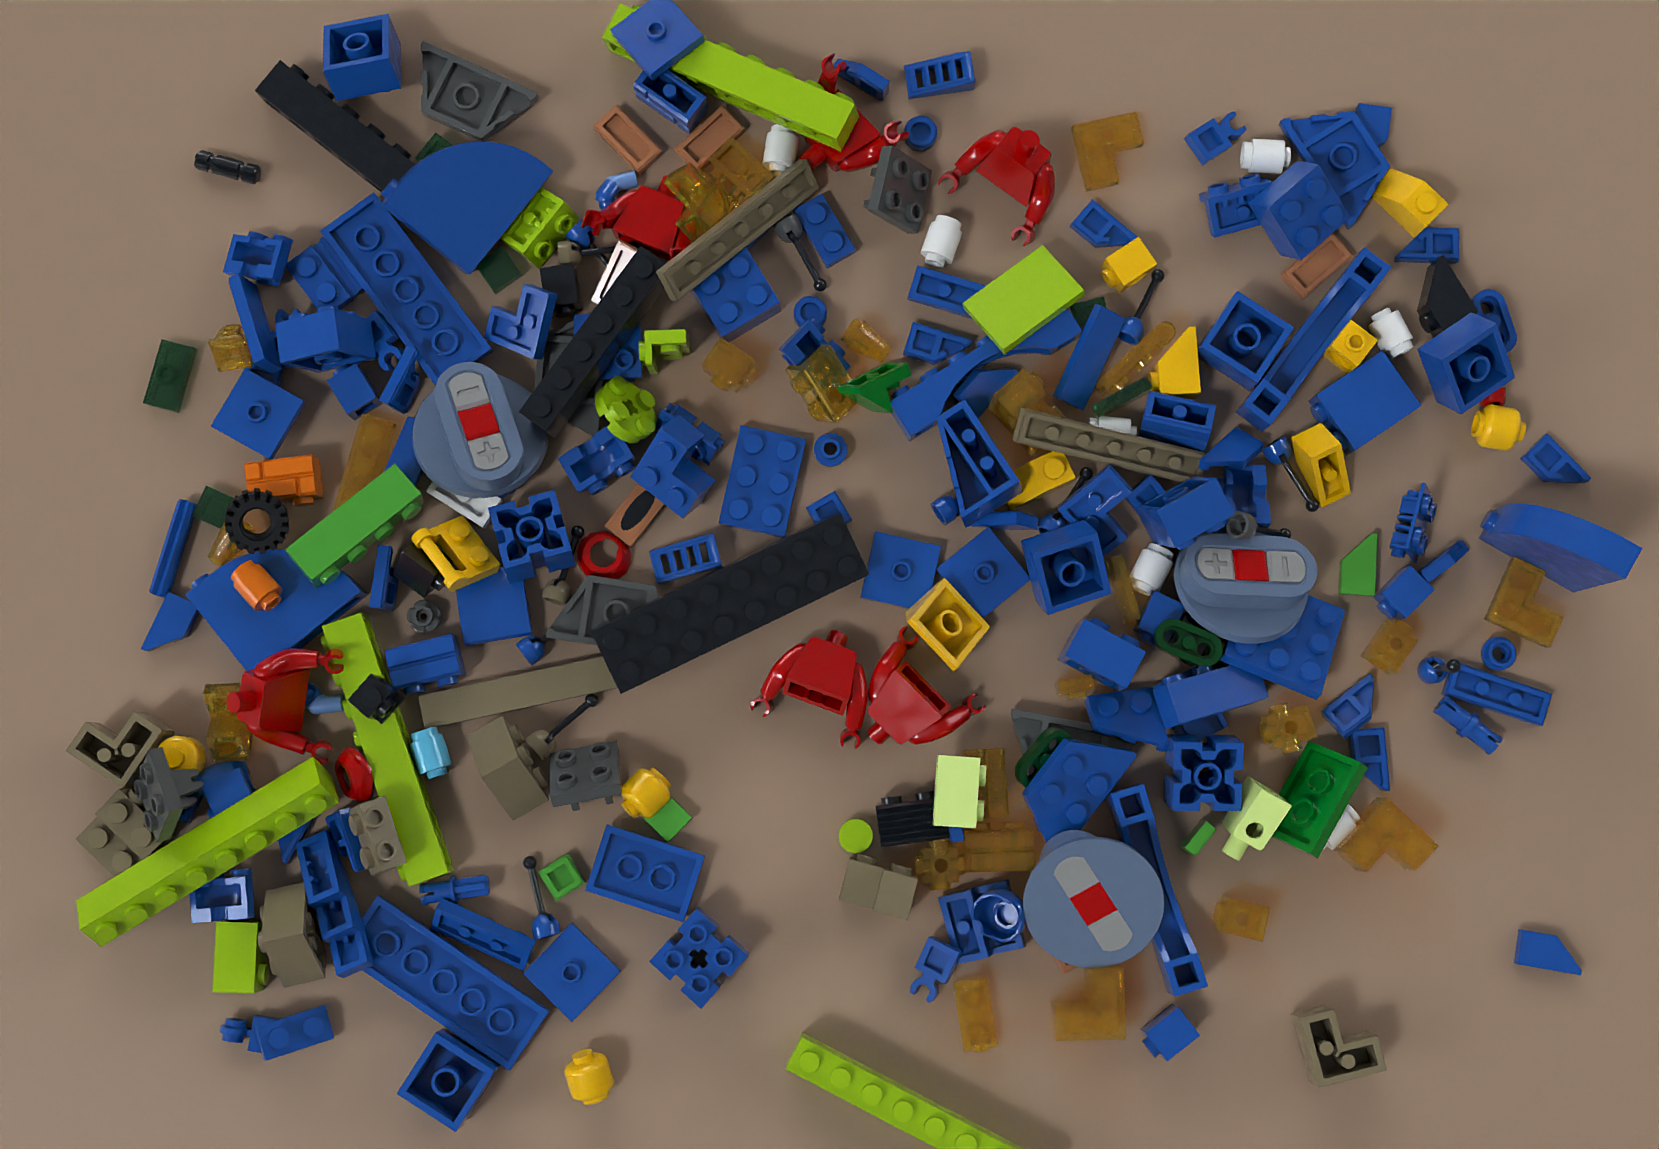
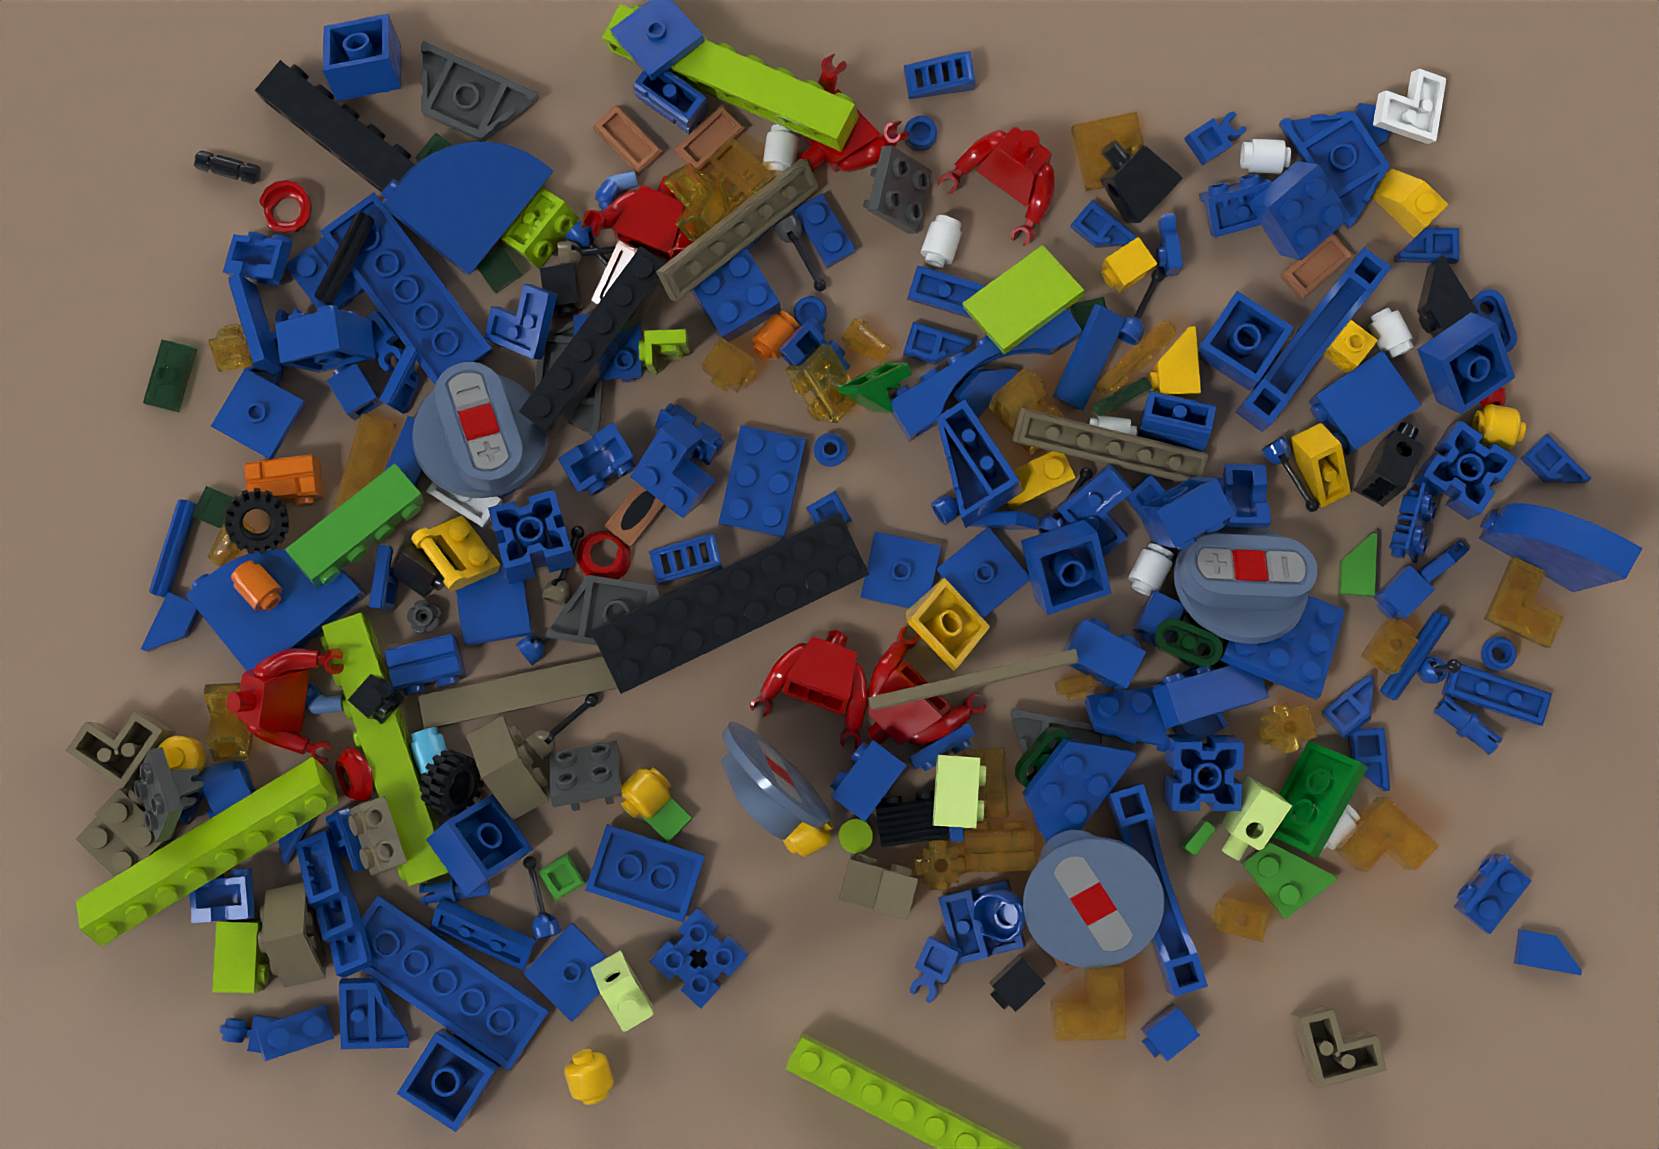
lime plate [595,376,657,443] -> none
blue tile [833,59,890,101] -> none
clear yellow hinge [953,977,998,1052] -> none
clear yellow tile [1106,554,1141,625] -> none
blue tile [1198,427,1264,470] -> none
dark grey hinge [1226,511,1291,540] -> none
none -> red piece [259,180,312,233]
none -> black axle [314,211,374,305]
none -> blue wing [339,978,410,1049]
none -> black tyre [419,750,484,817]
none -> blue brick [426,794,533,896]
none -> yellowish green torso [591,950,654,1032]
none -> sand blue piece [721,722,831,840]
none -> orange brick [752,310,800,361]
none -> yellow head [783,819,834,857]
none -> blue brick [830,740,907,822]
none -> dark tan tile [868,649,1079,711]
none -> blue plate [908,723,975,772]
none -> black brick [989,955,1046,1012]
none -> black torso [1100,140,1183,223]
none -> blue plate [1156,213,1183,277]
none -> bright green wing [1241,842,1338,919]
none -> black torso [1353,422,1424,507]
none -> white plate [1373,69,1447,144]
none -> blue axle [1380,611,1450,700]
none -> blue brick [1412,420,1518,520]
none -> blue bracket [1454,854,1532,934]

